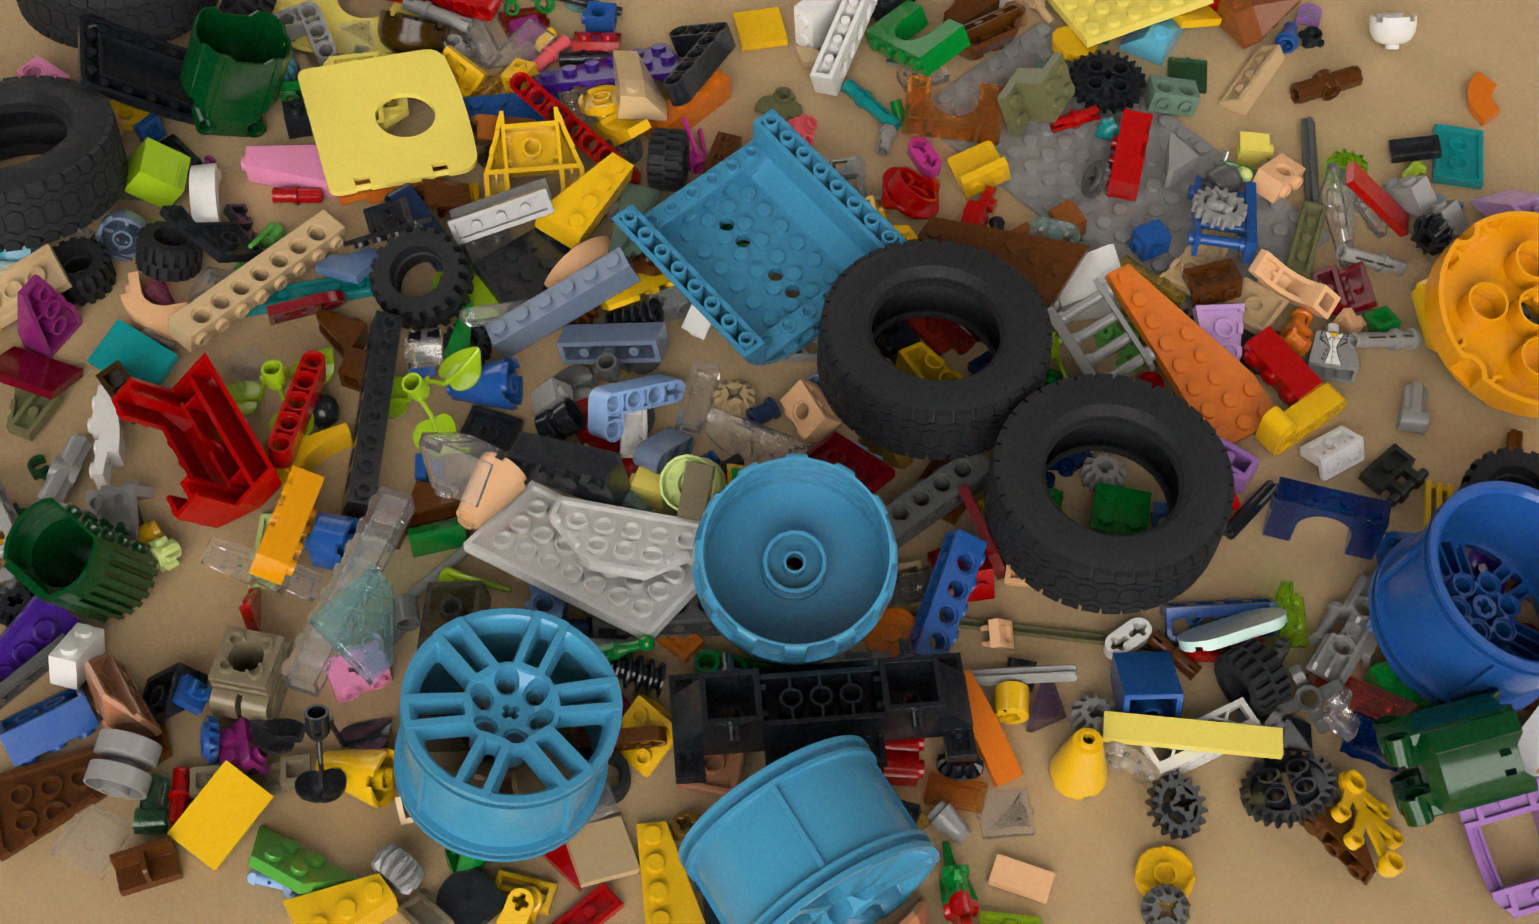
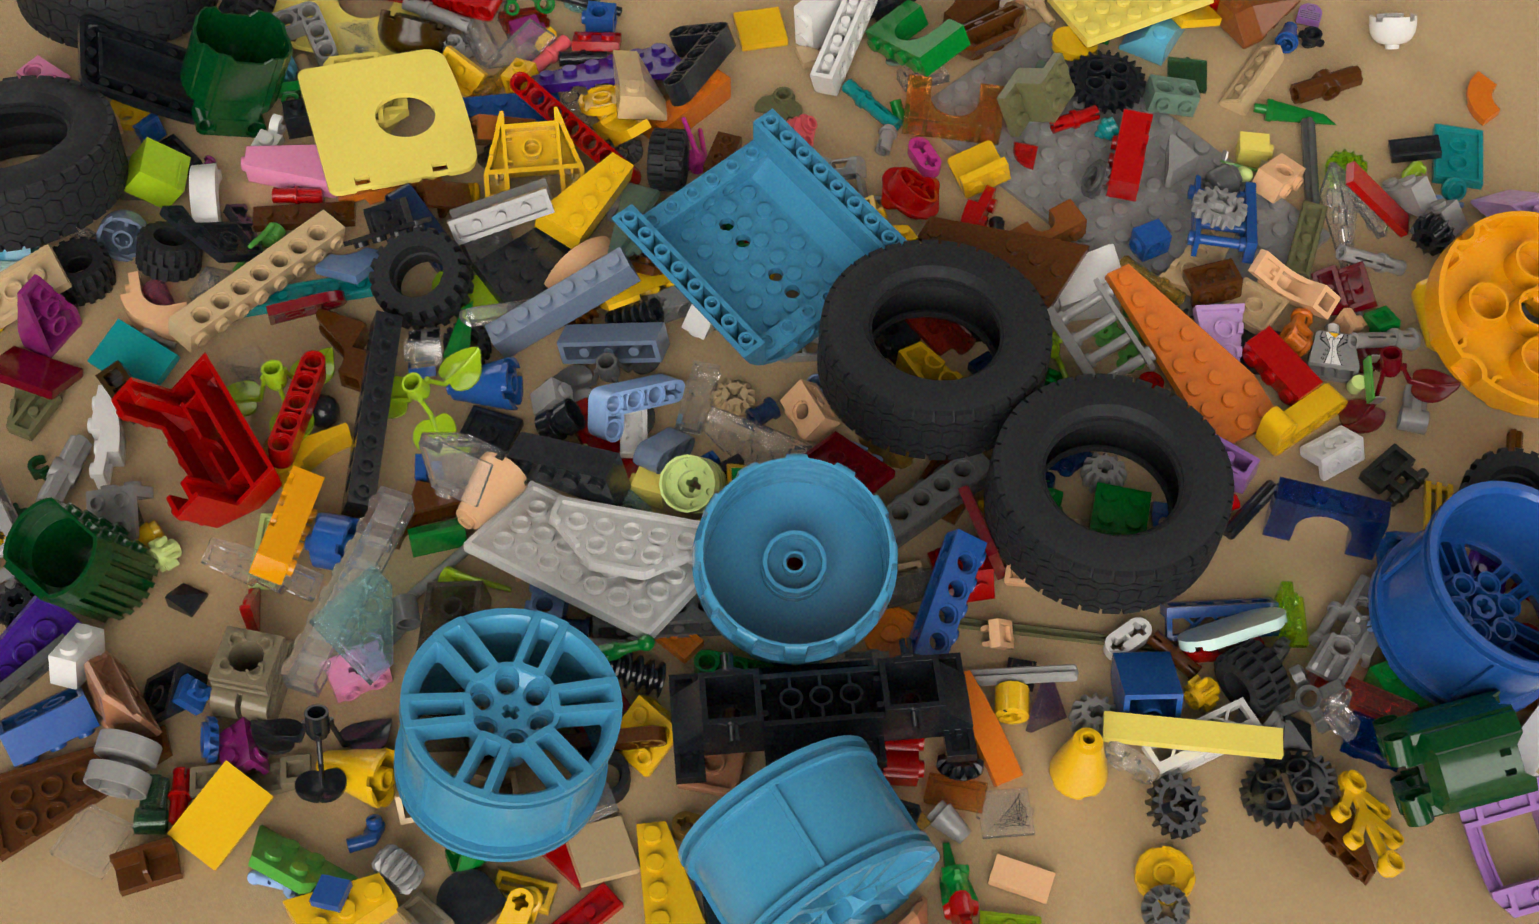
dark tan tile [677,461,716,521] -> none
clear light blue plate [1029,216,1081,243] -> none
none -> black slope [165,583,208,617]
none -> white plate [251,114,286,146]
none -> reddish brown plate [252,201,356,232]
none -> blue tile [309,874,353,913]
none -> blue arm [346,814,385,853]
none -> red tile [1013,142,1038,170]
none -> yellow gear [1184,674,1220,712]
none -> green bar [1253,99,1336,125]
none -> dark red plant [1339,346,1461,434]
none -> piece [1346,354,1386,404]
none -> teal plate [1441,177,1467,201]

